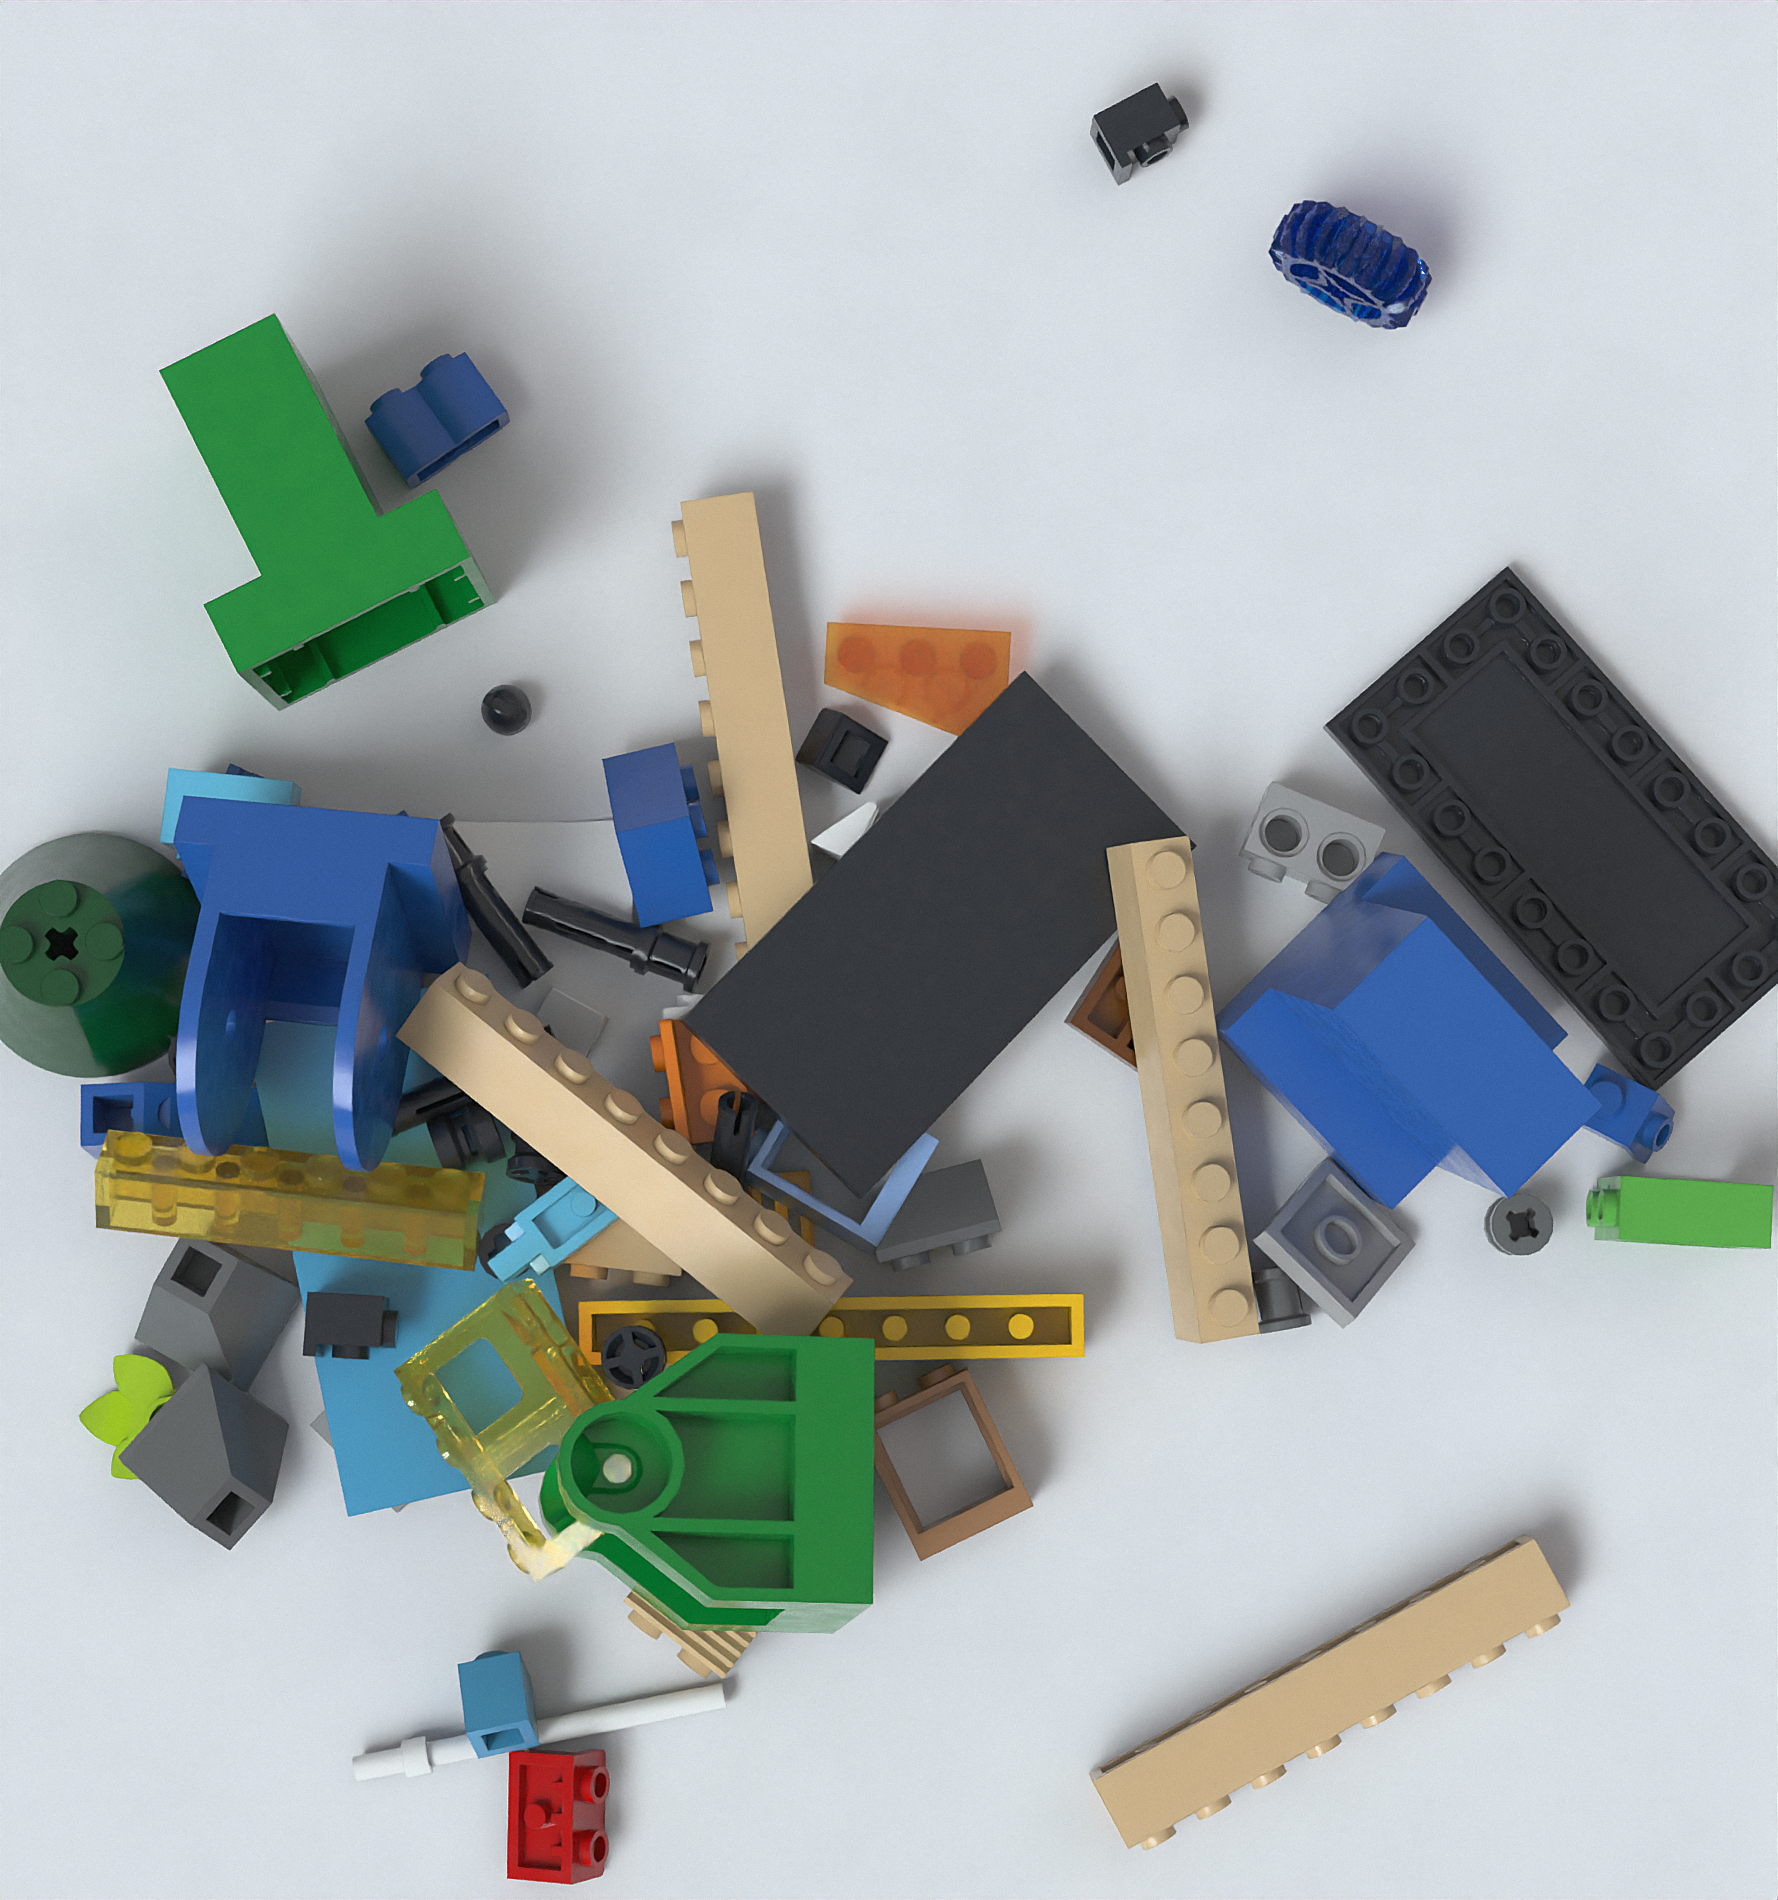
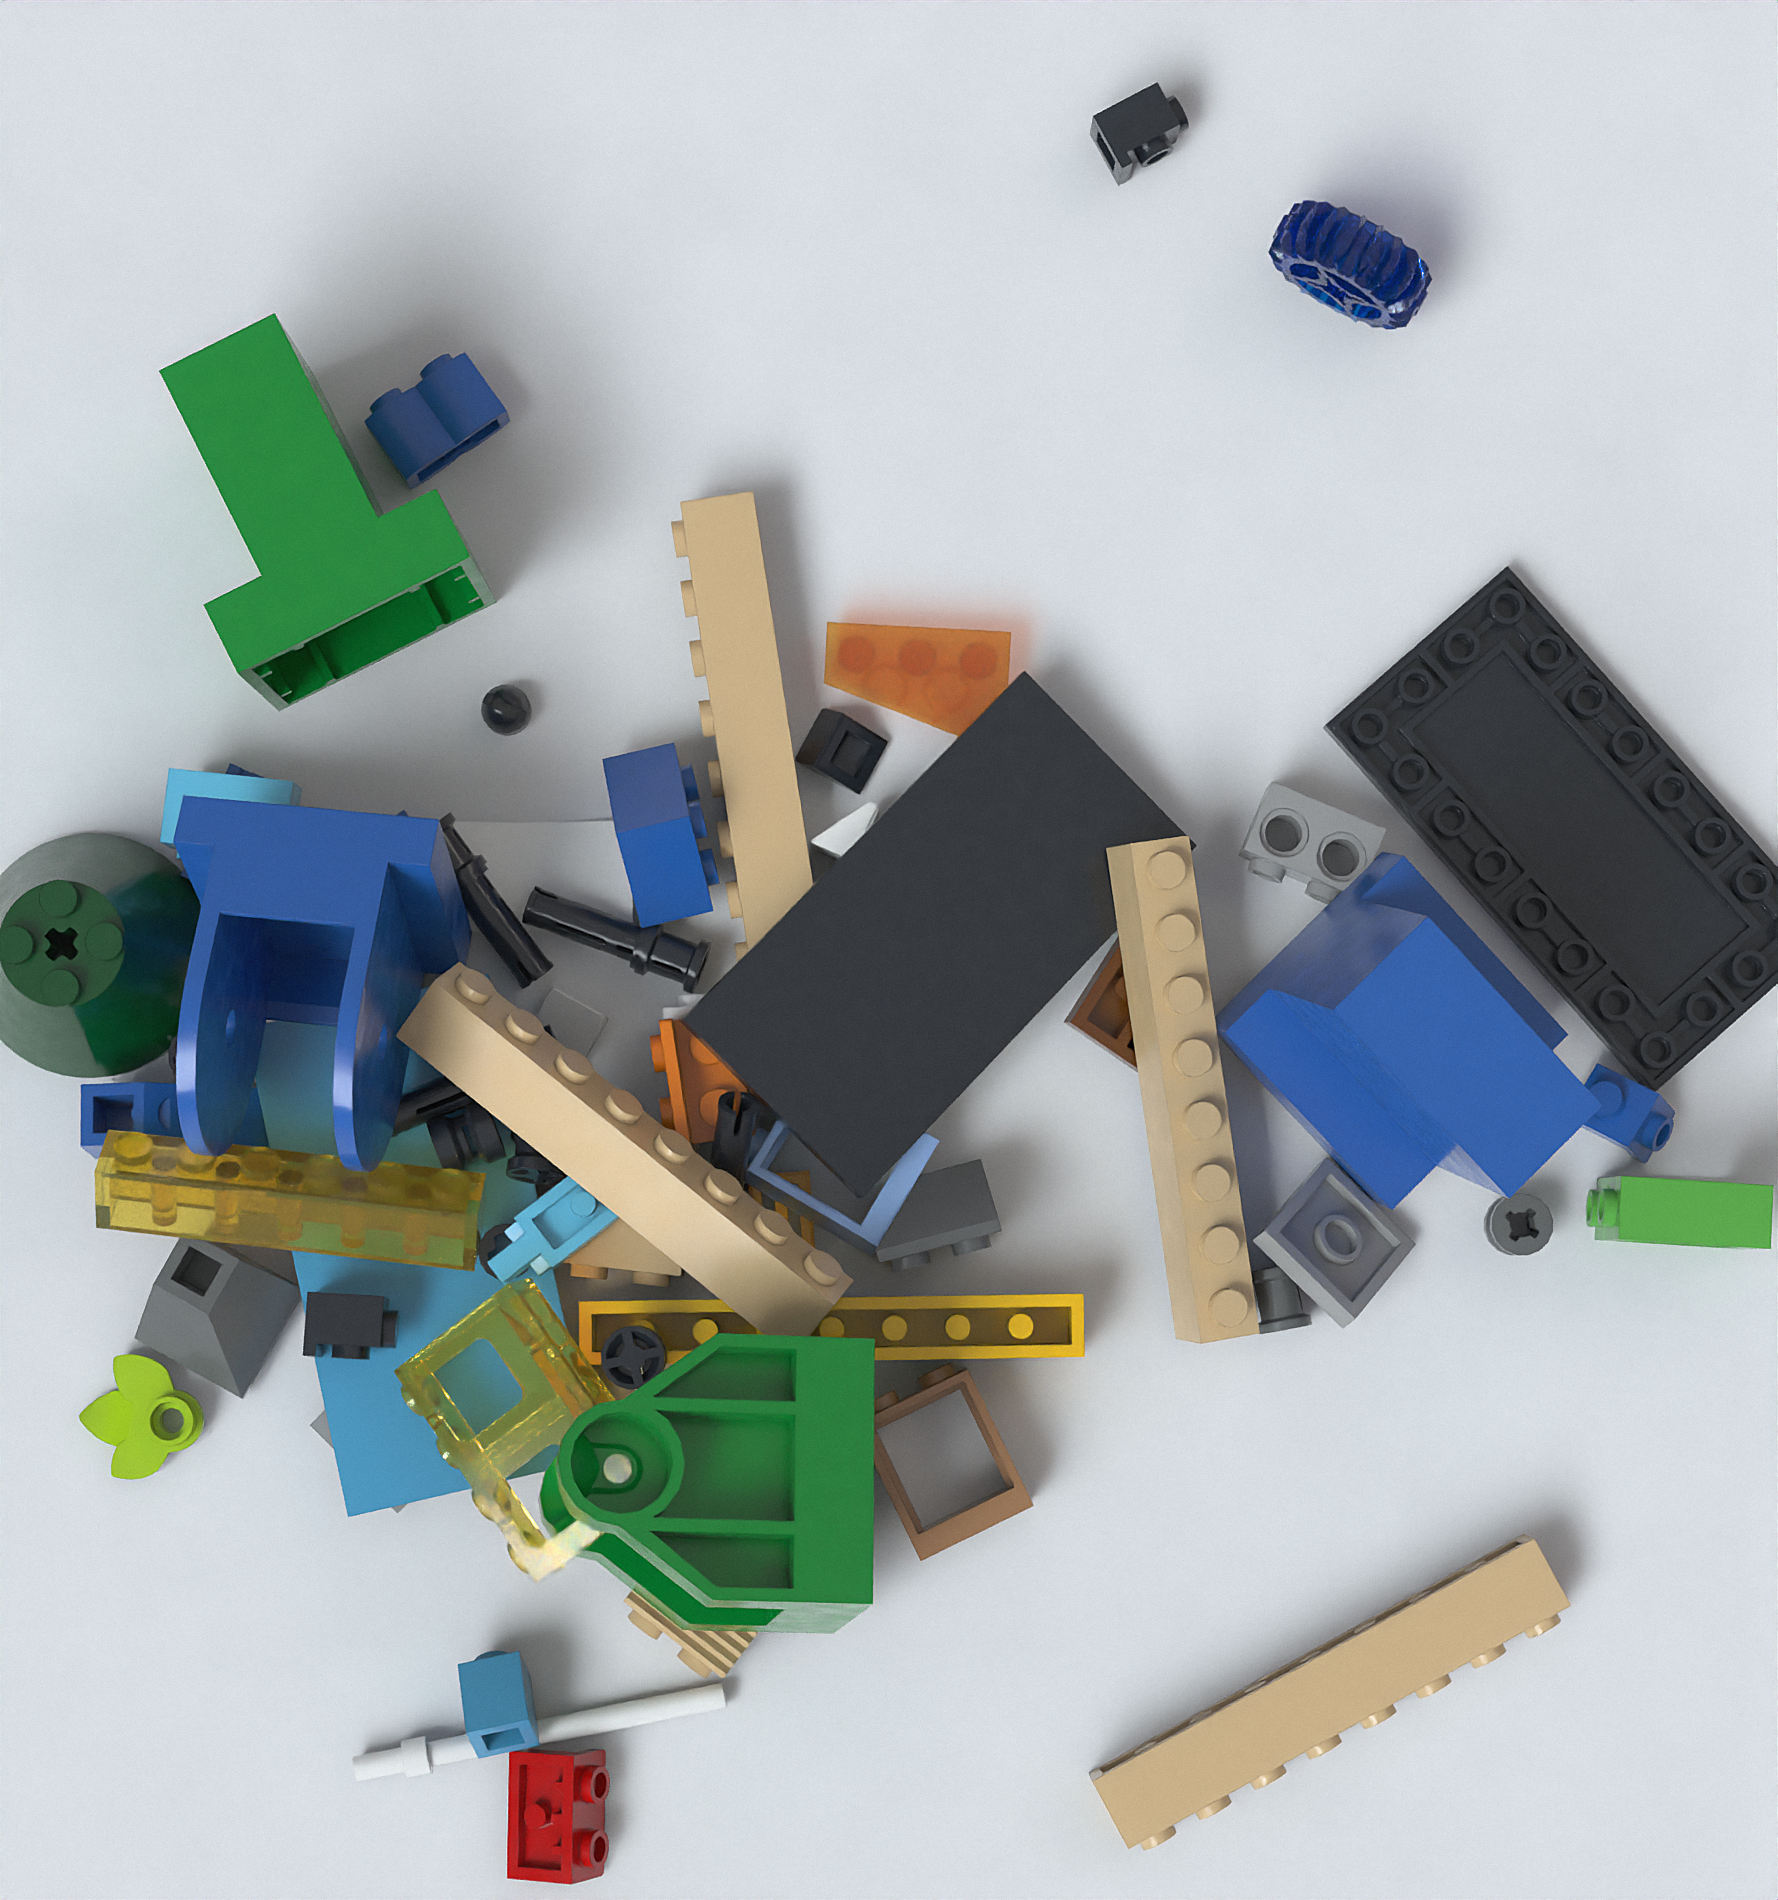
dark grey slope [118,1362,289,1551] -> none

